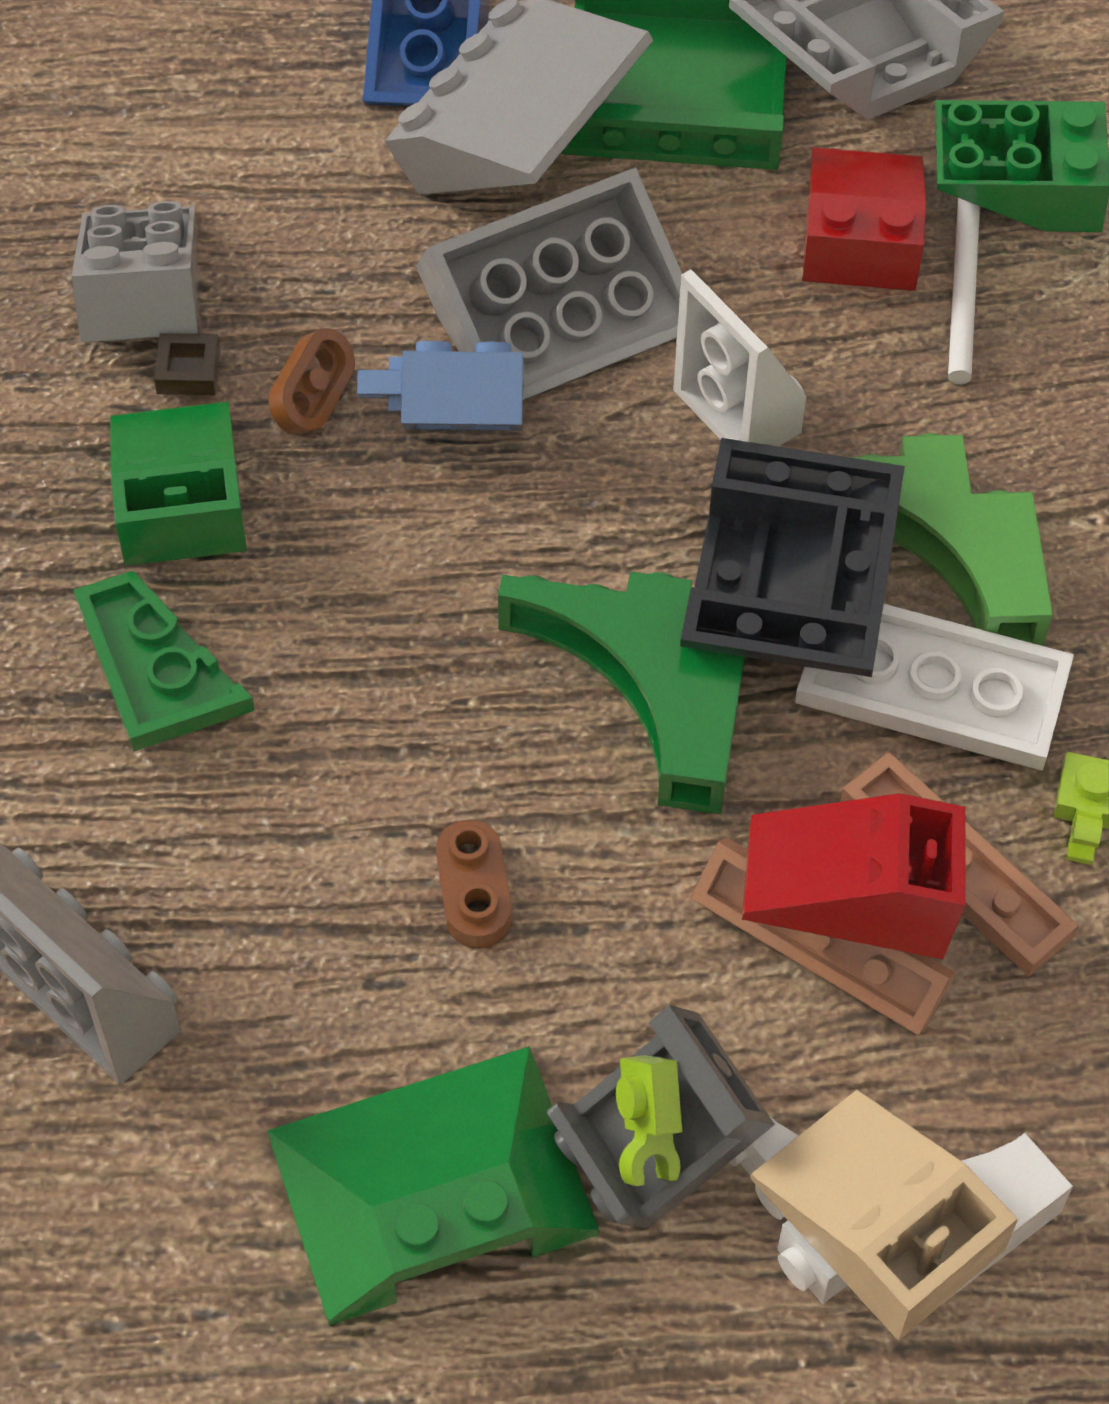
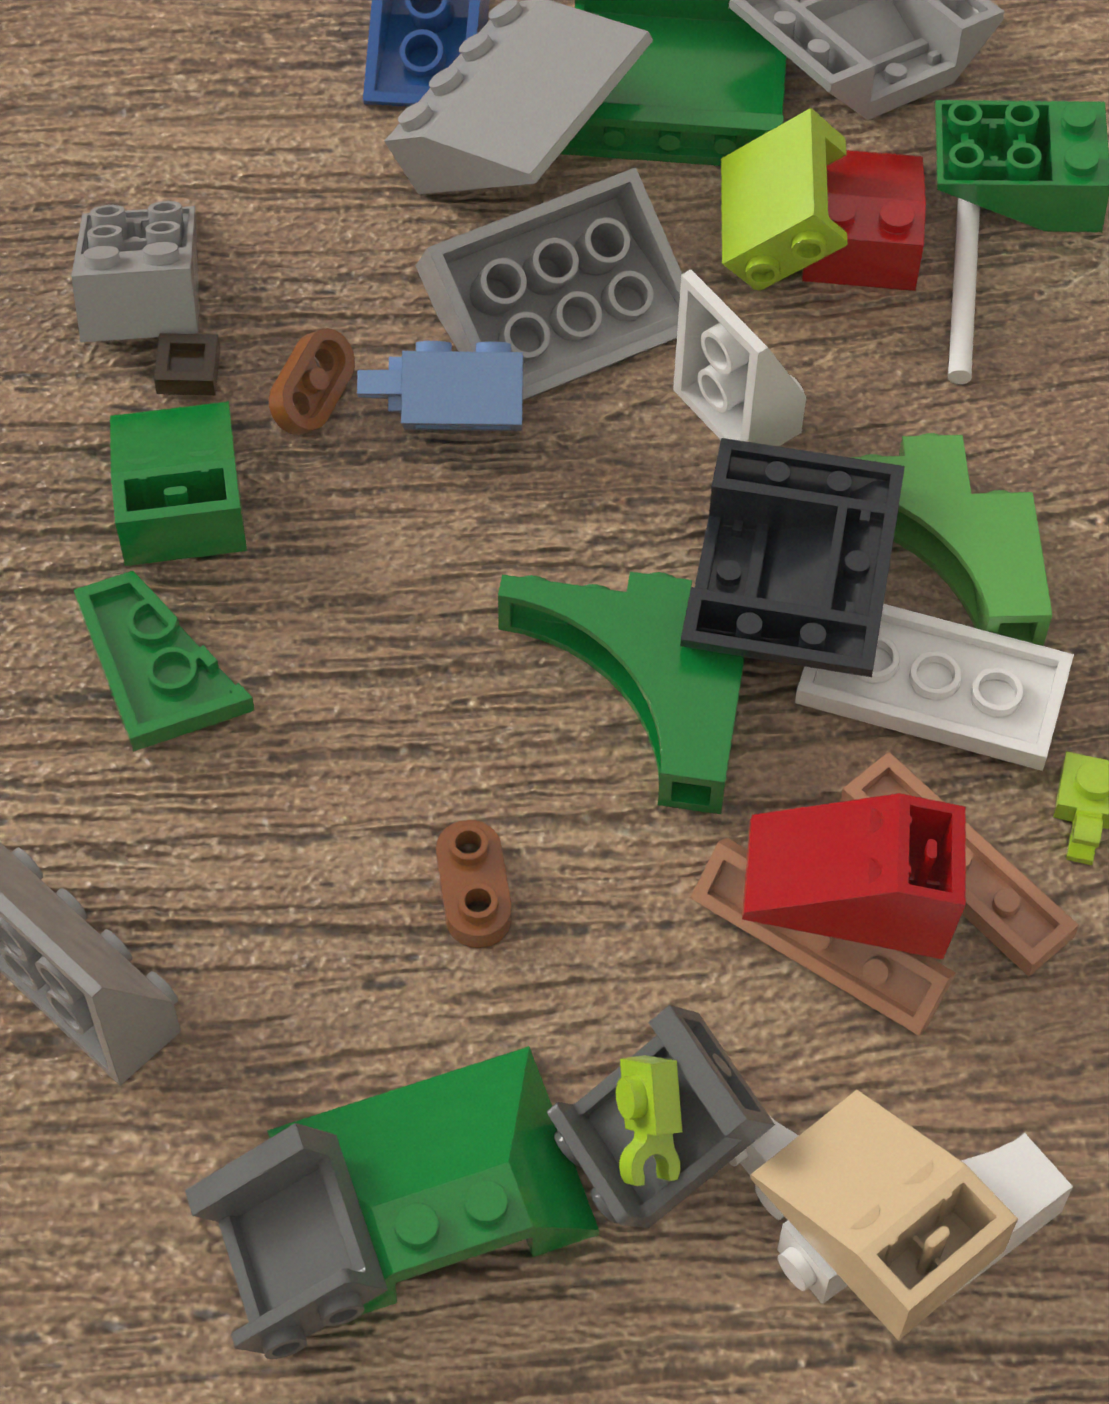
none -> dark grey panel [185,1123,388,1359]
none -> lime panel [721,108,848,291]

